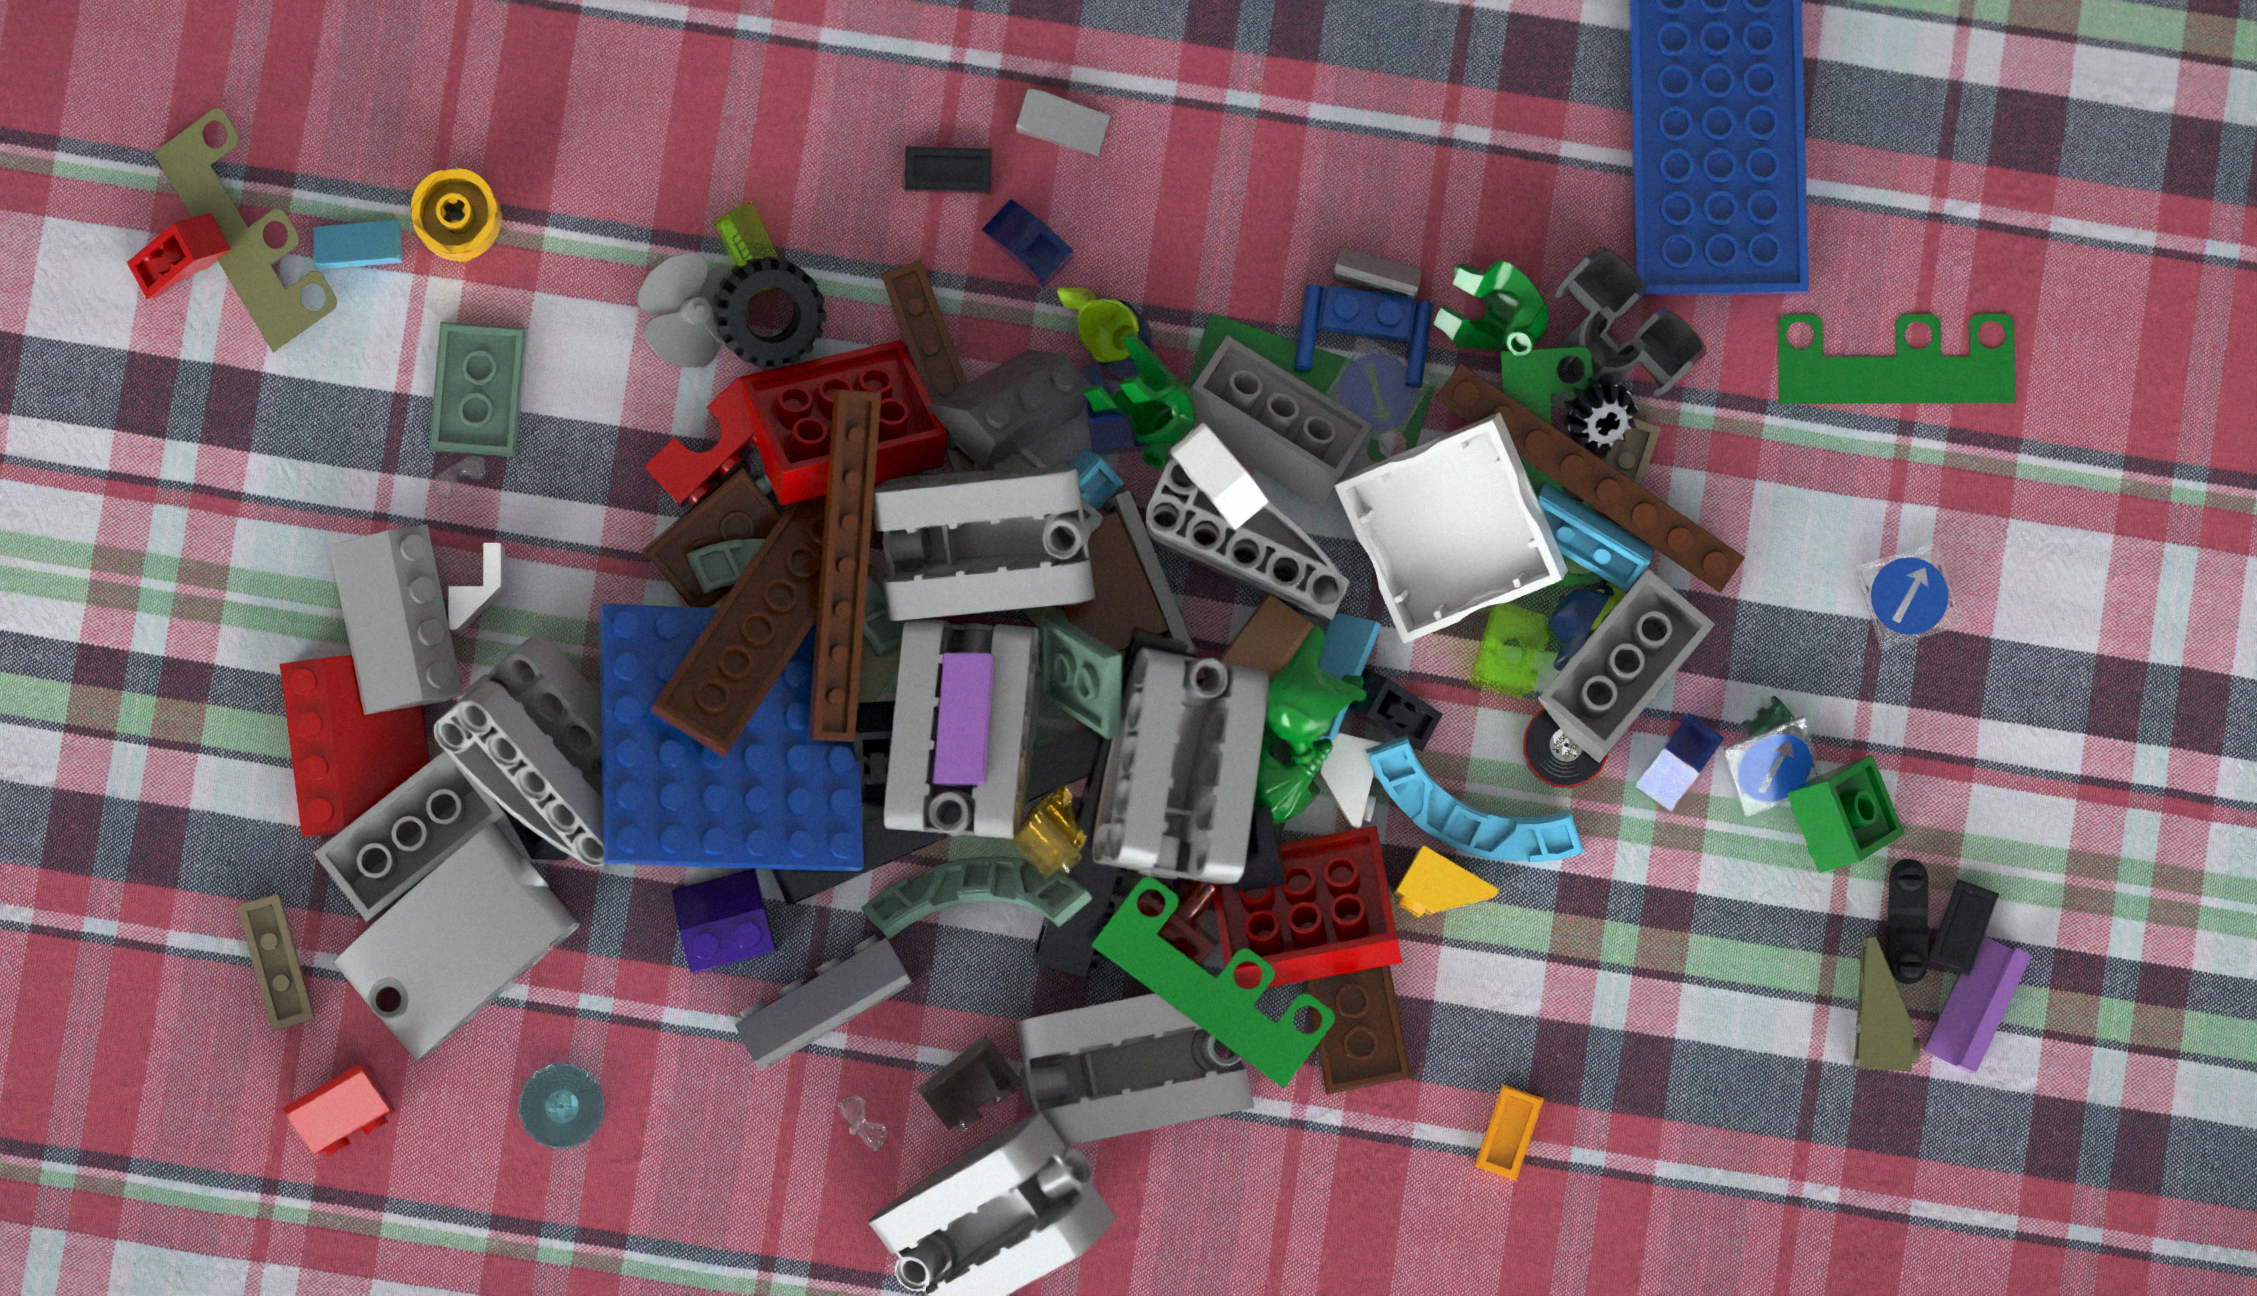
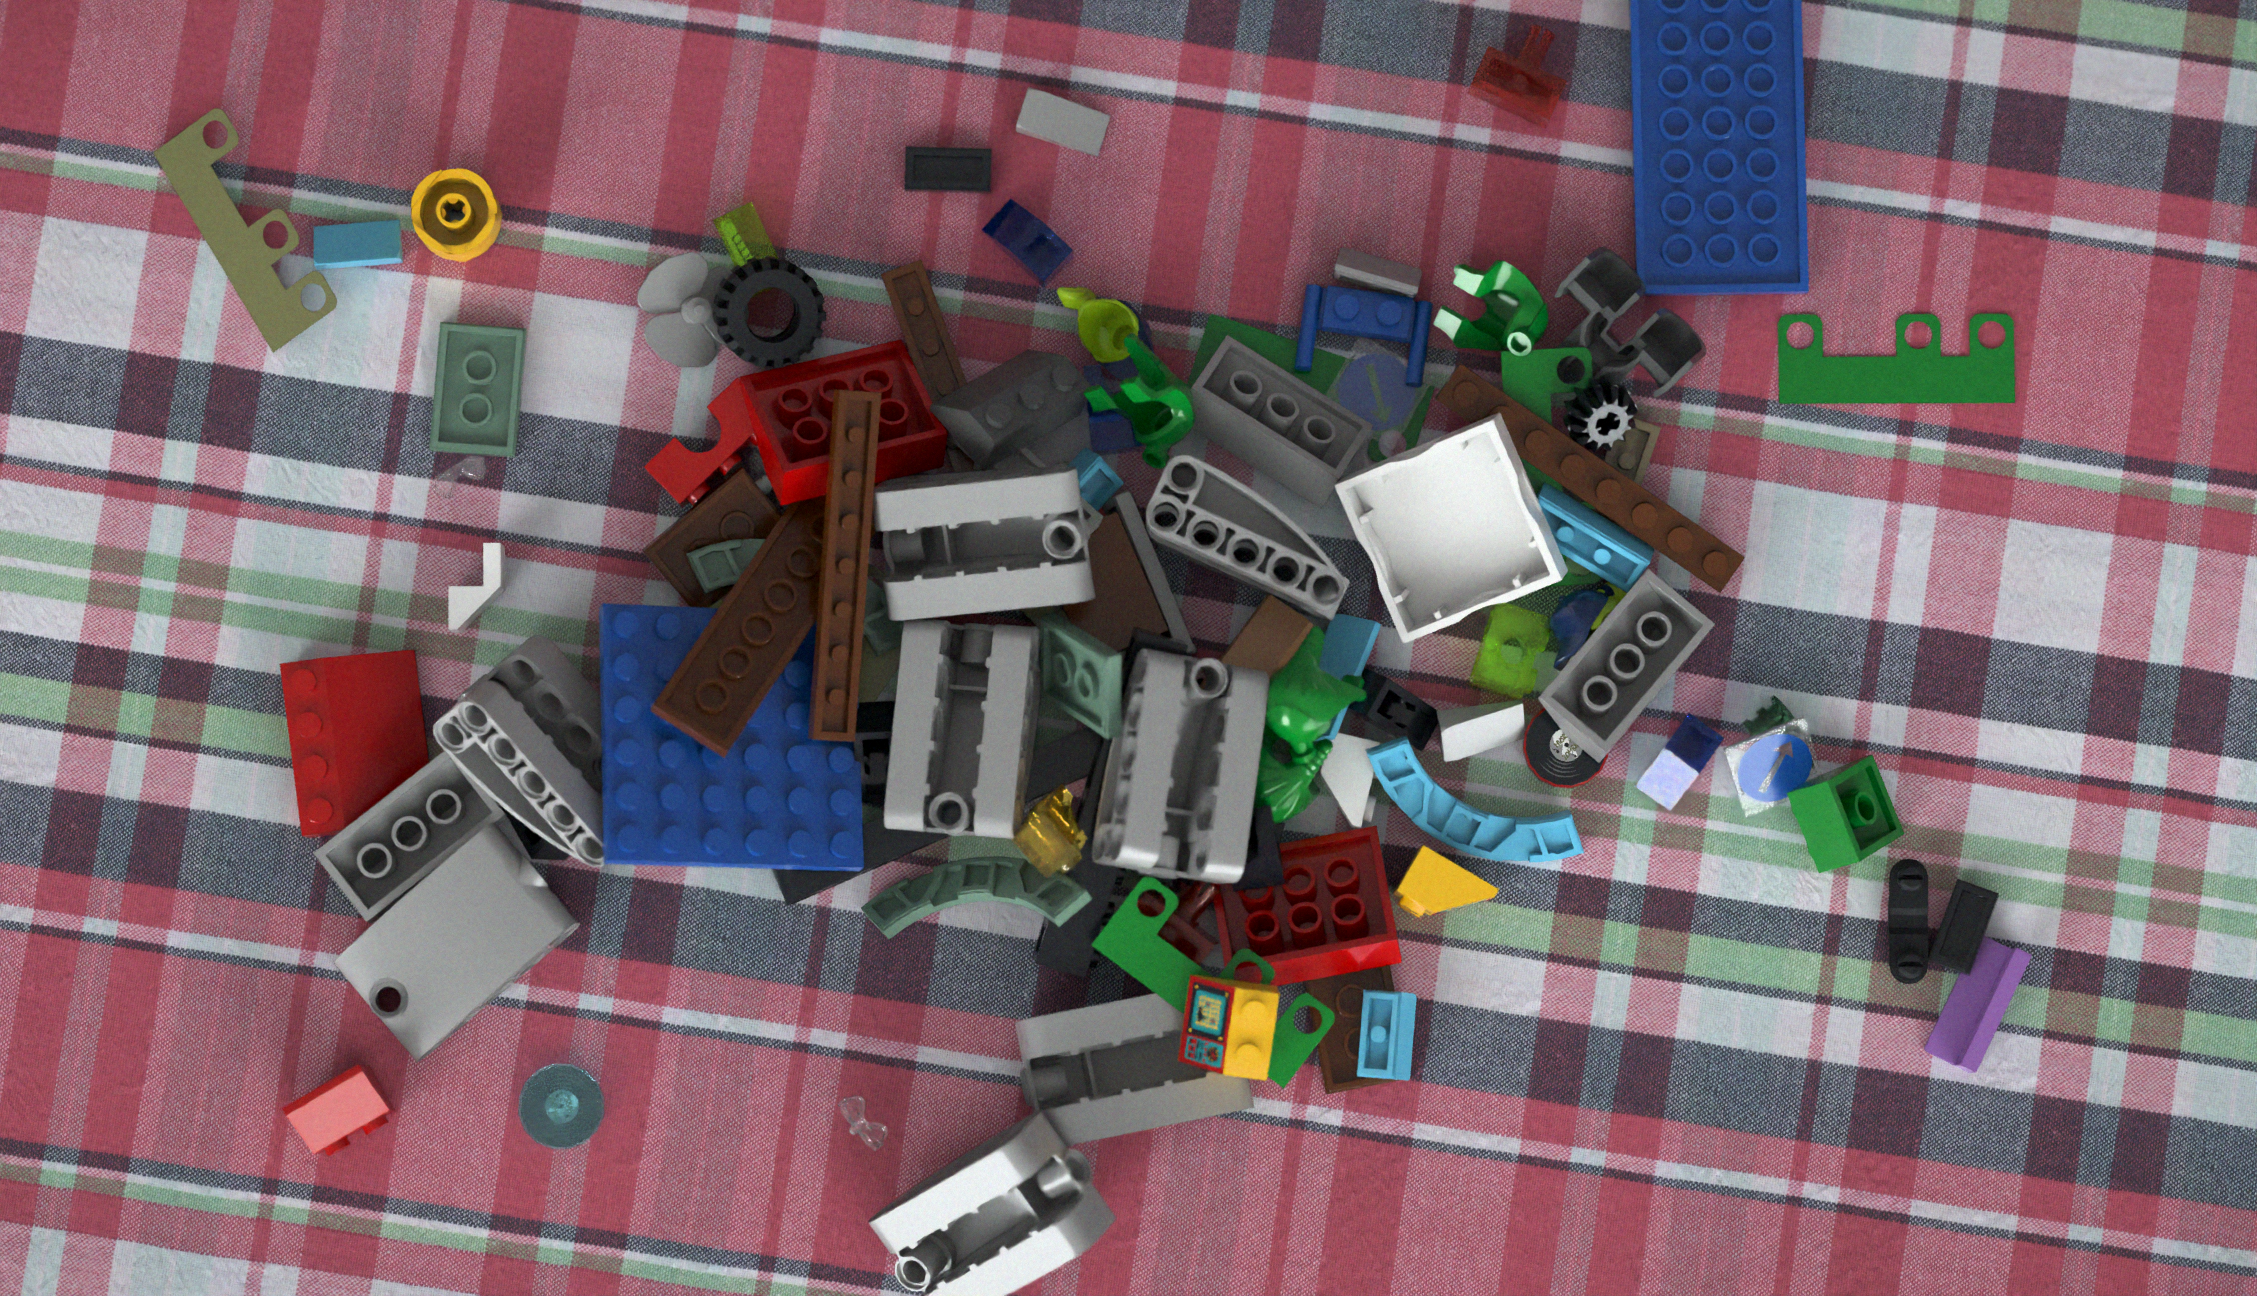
red arch [127,212,231,299] -> none
dark tan plate [236,893,316,1031] -> none
light grey slope [329,524,463,715] -> none
dark purple slope [671,868,777,974] -> none
light grey slope [735,935,913,1071] -> none
clear smoke slope [916,1035,1019,1132] -> none
medium lavender panel [933,653,995,789] -> none
white slope [1170,423,1269,529] -> none
light orange tile [1474,1084,1544,1181] -> none
olive slope [1853,937,1920,1072] -> none
piece [1856,543,1963,650] -> none
none -> slope [1177,974,1279,1081]
none -> medium azure slope [1357,990,1416,1081]
none -> slope [1437,700,1525,762]
none -> clear red brick [1468,24,1567,129]

